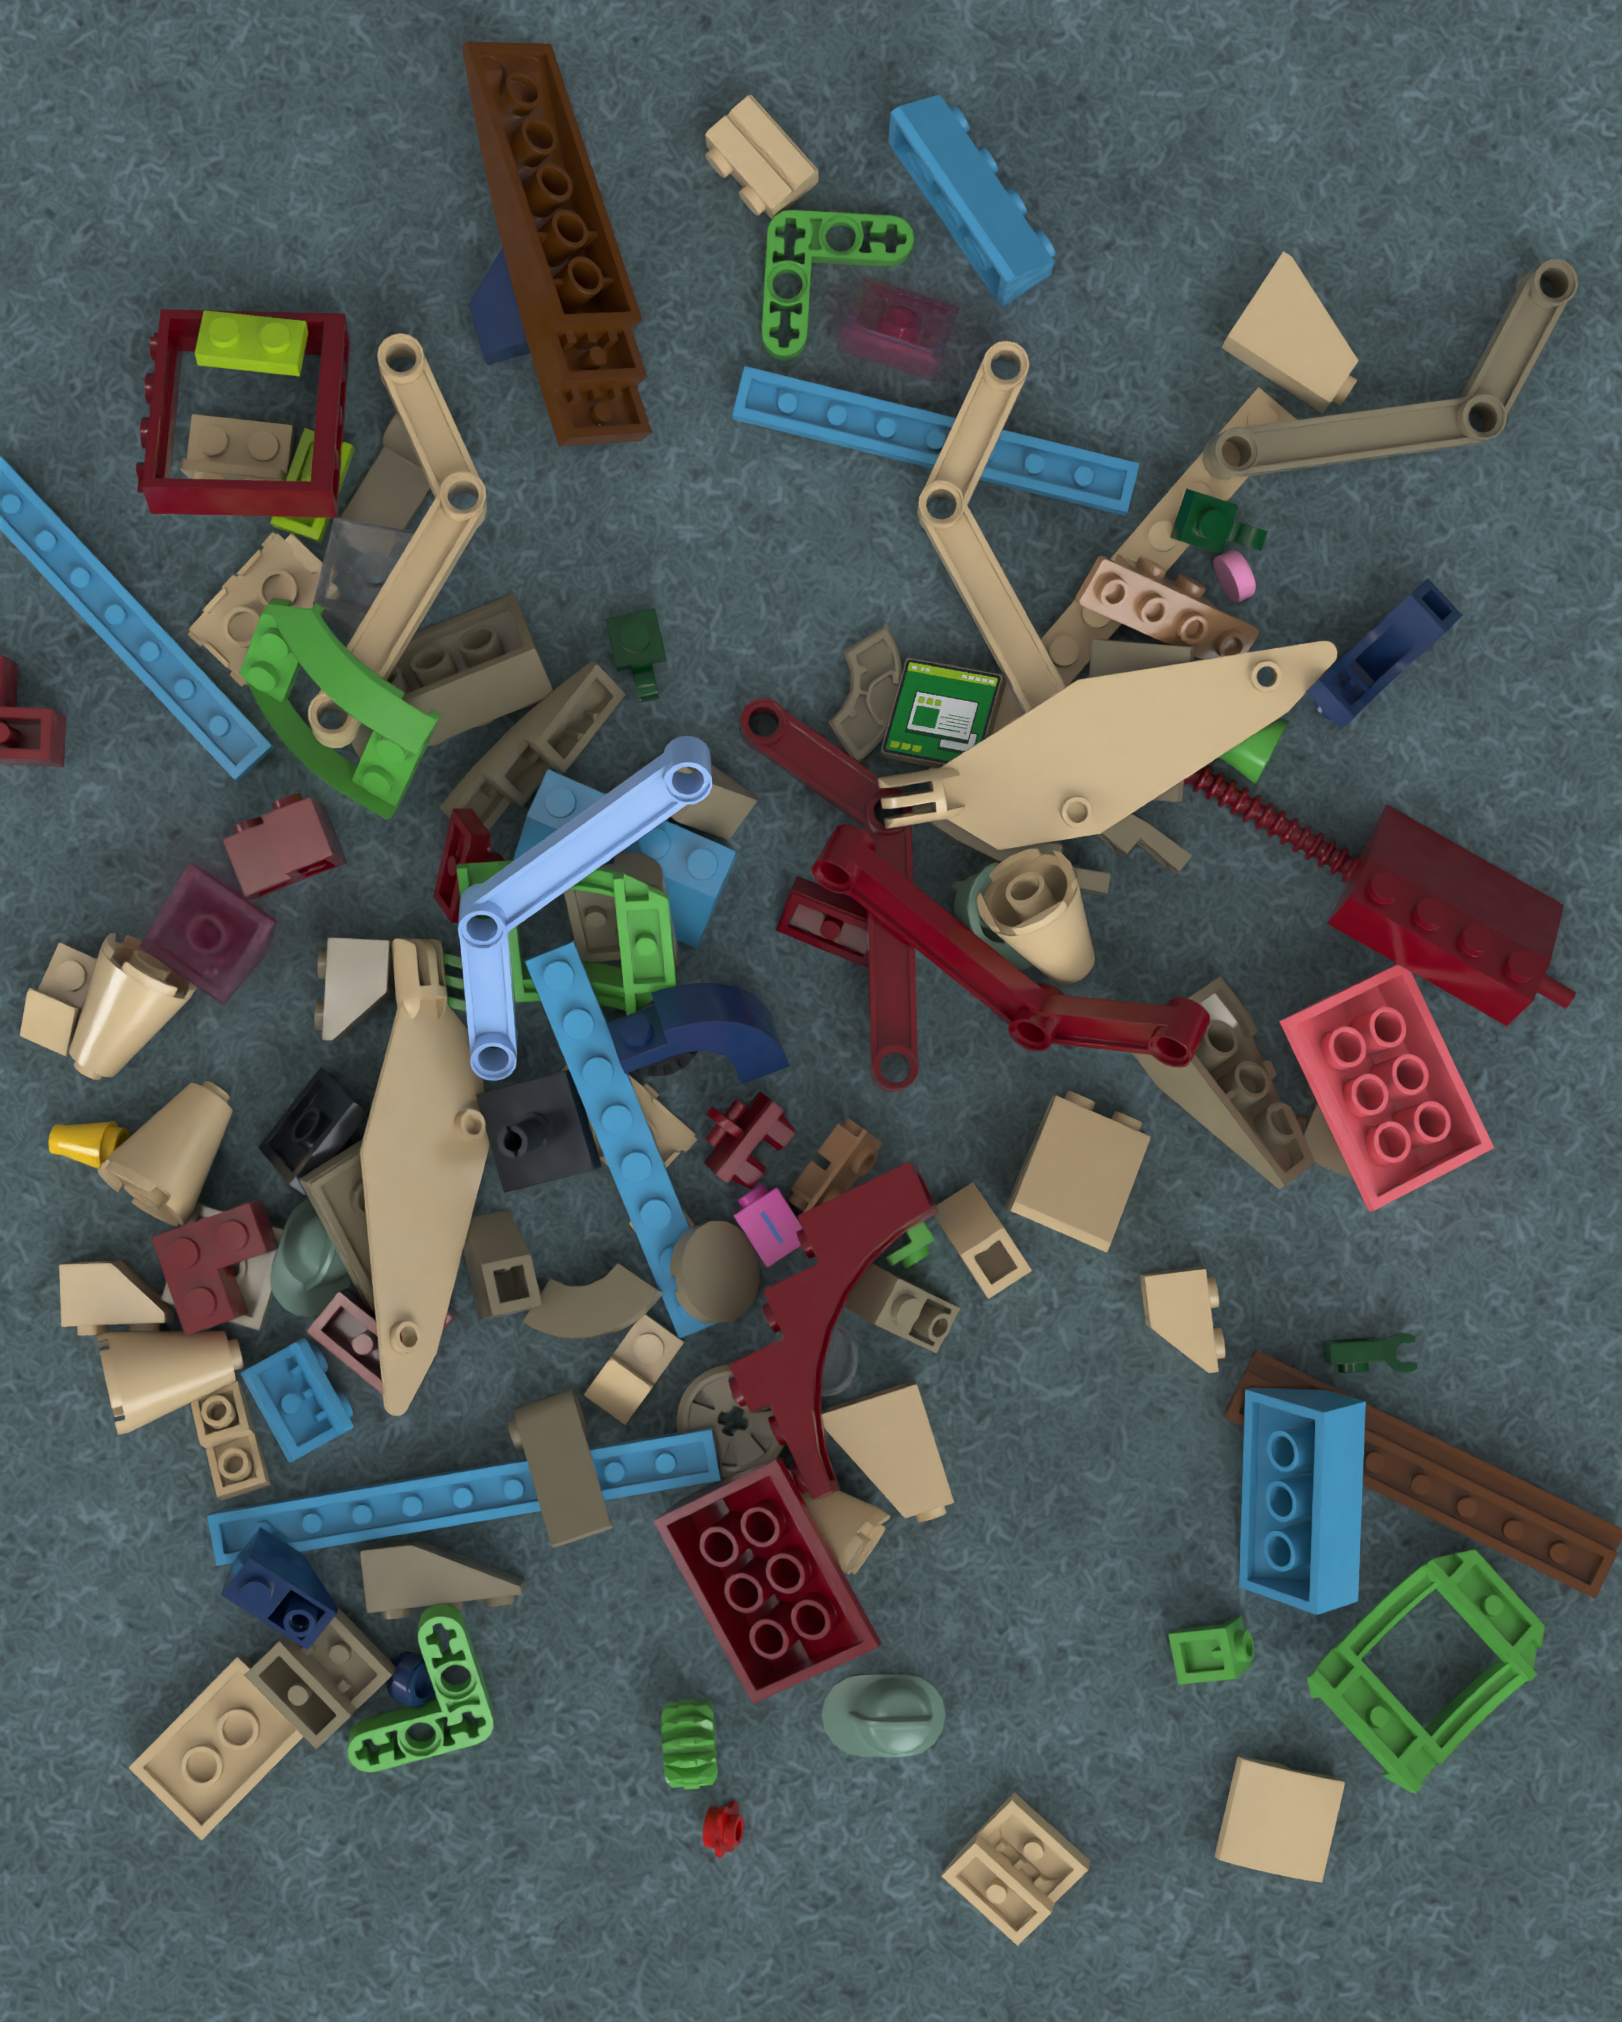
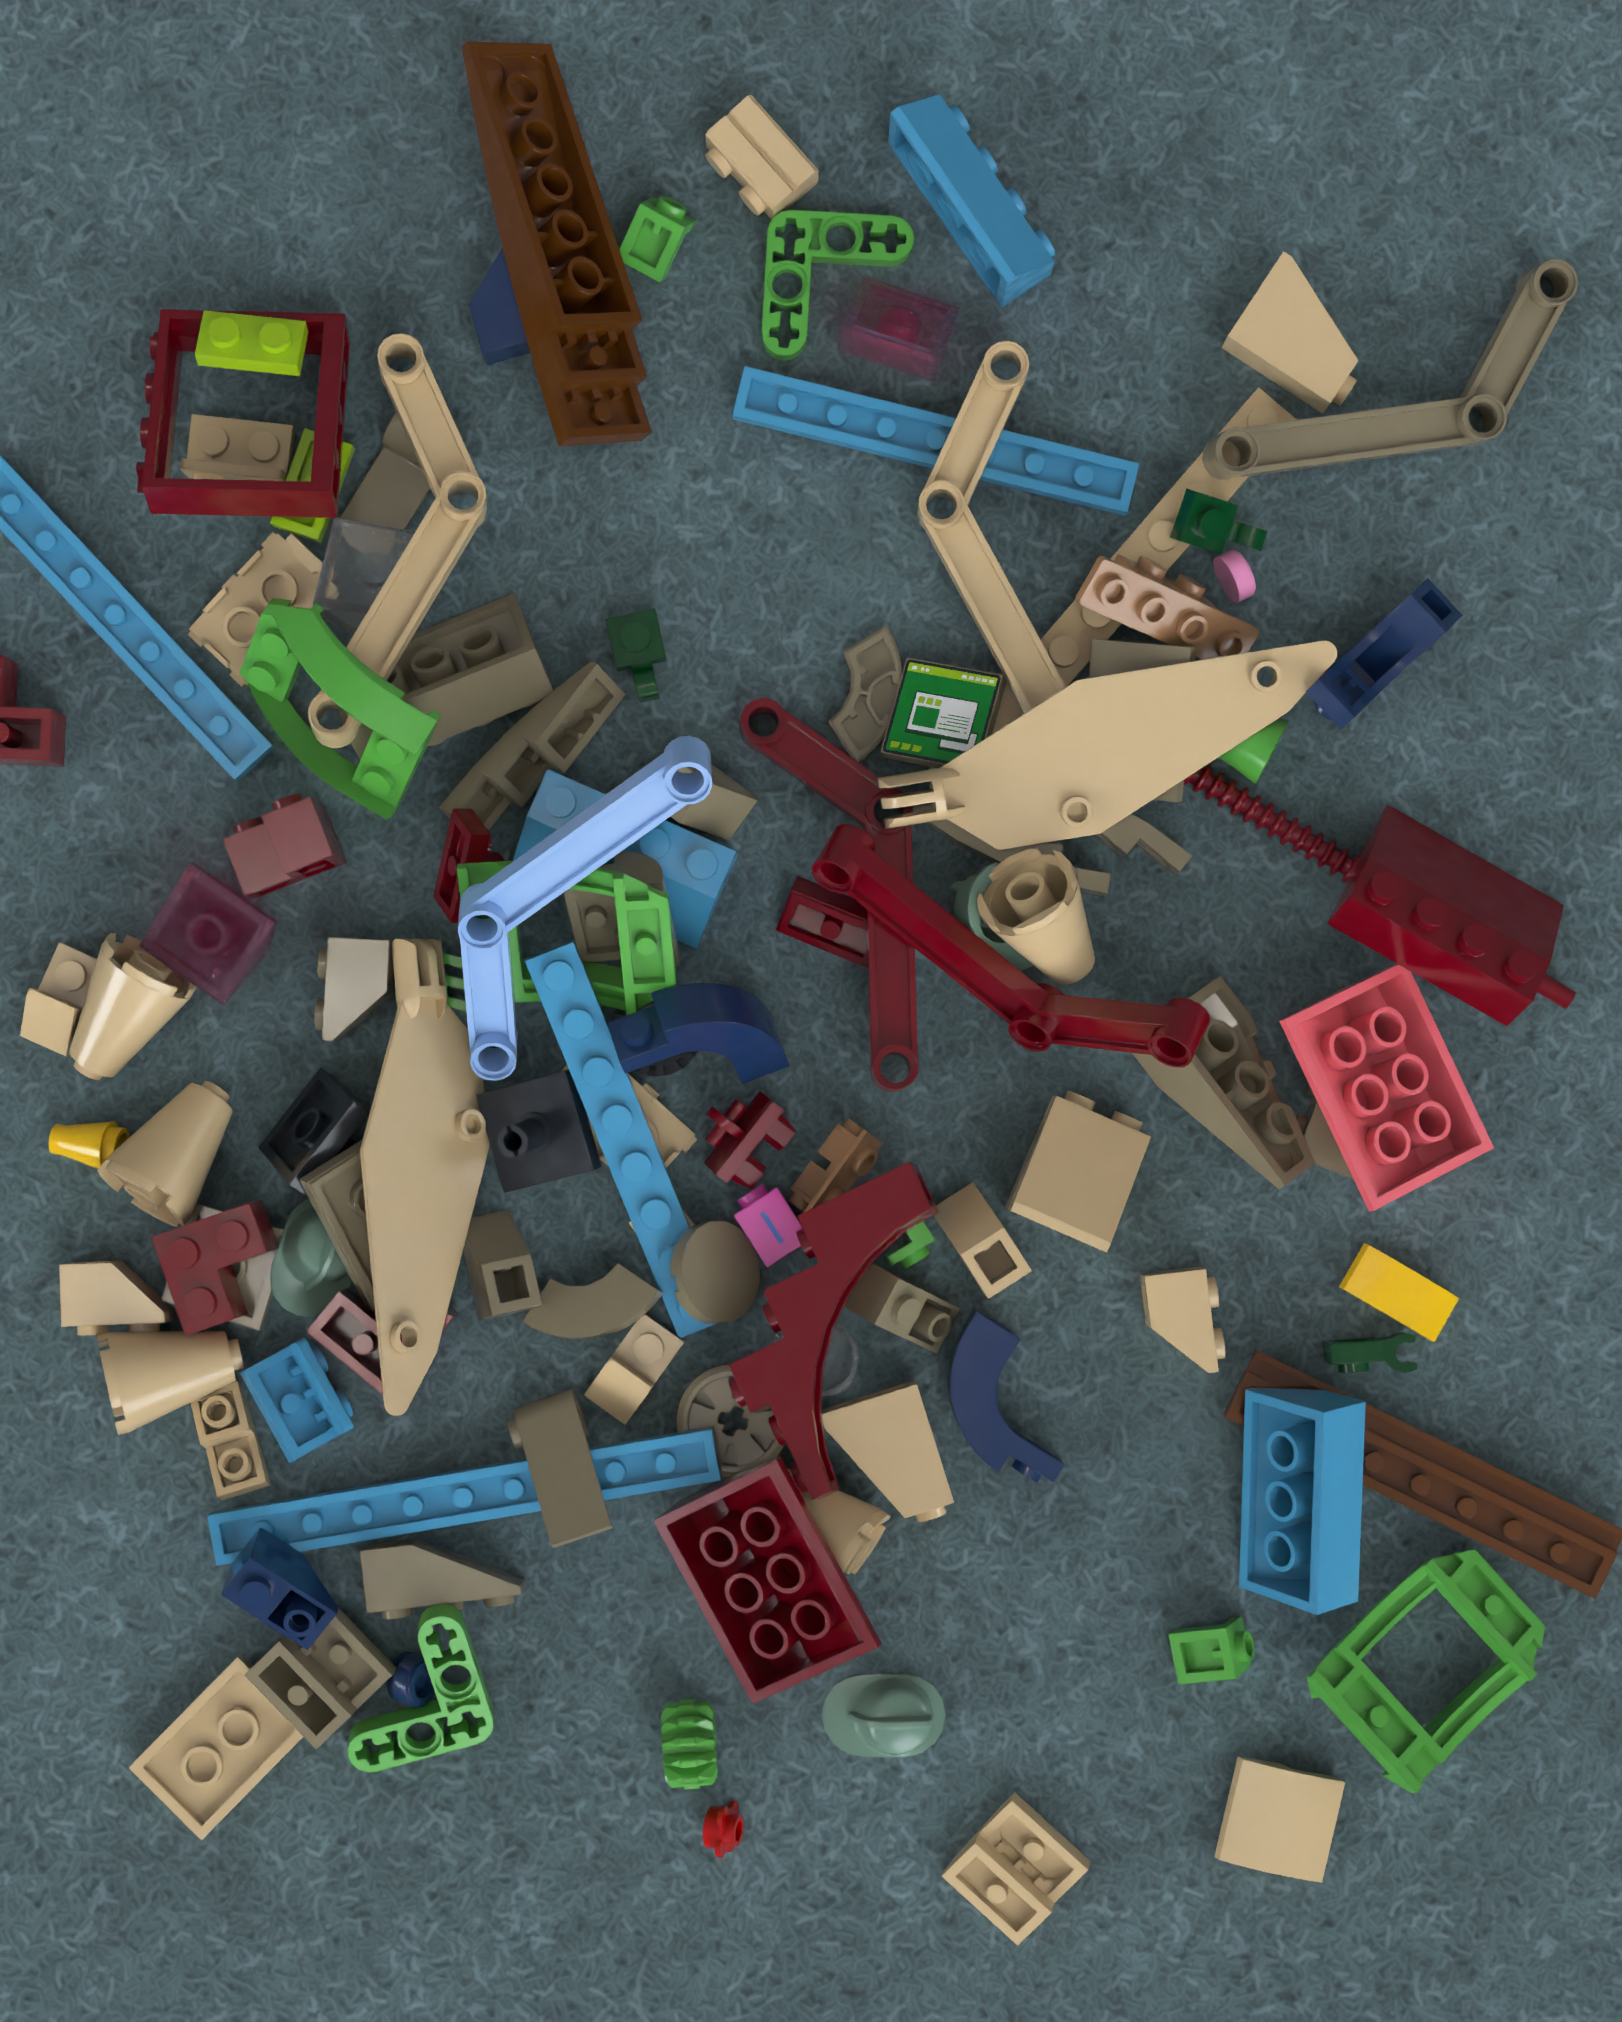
none -> bright green bracket [619,195,696,282]
none -> dark blue arch [948,1309,1064,1483]
none -> yellow slope [1339,1243,1460,1342]

